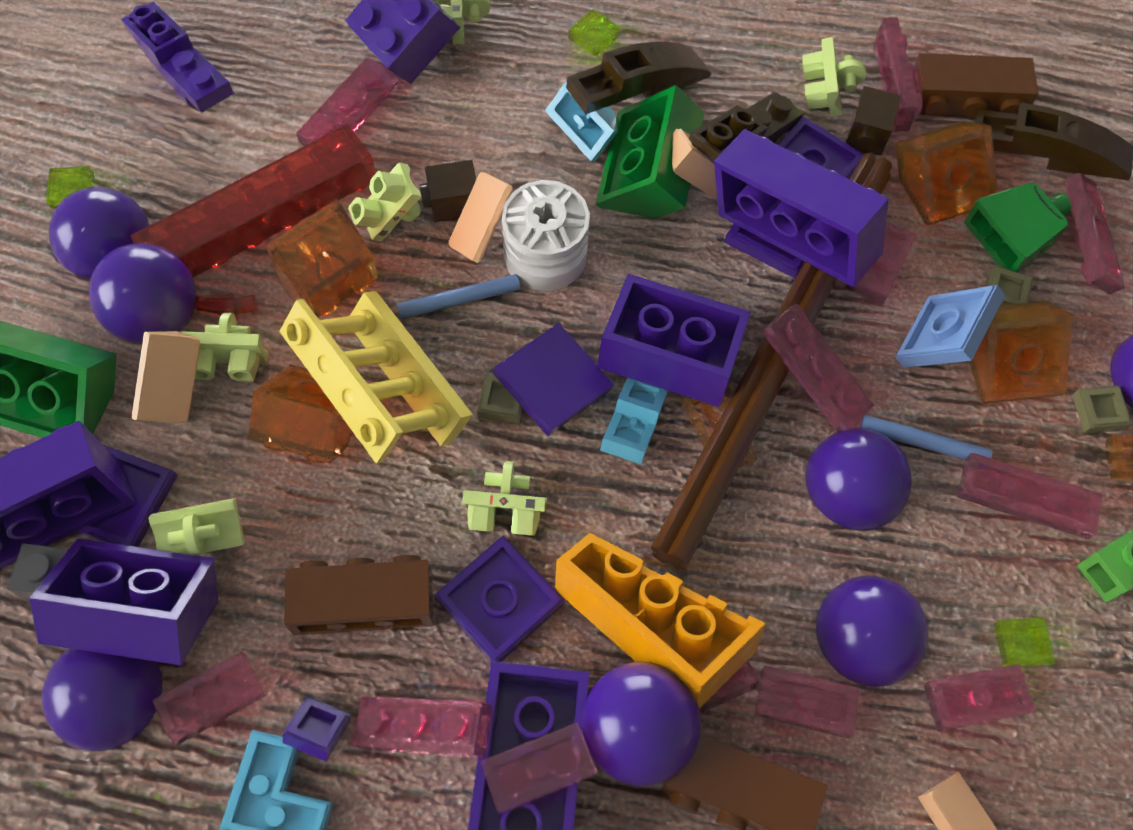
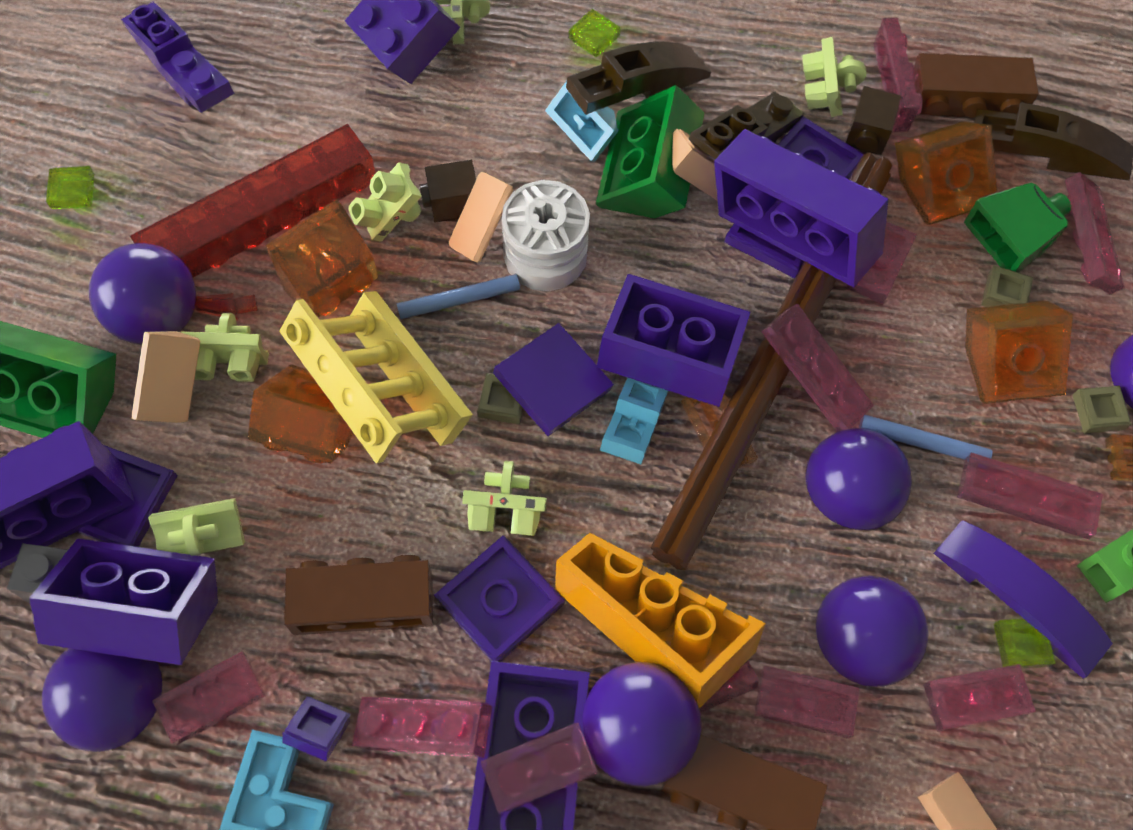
dark purple piece [49,187,150,277] -> none
clear pink plate [296,57,399,160] -> none
medium blue tile [895,285,1005,368] -> none
none -> dark purple slope [933,520,1113,679]

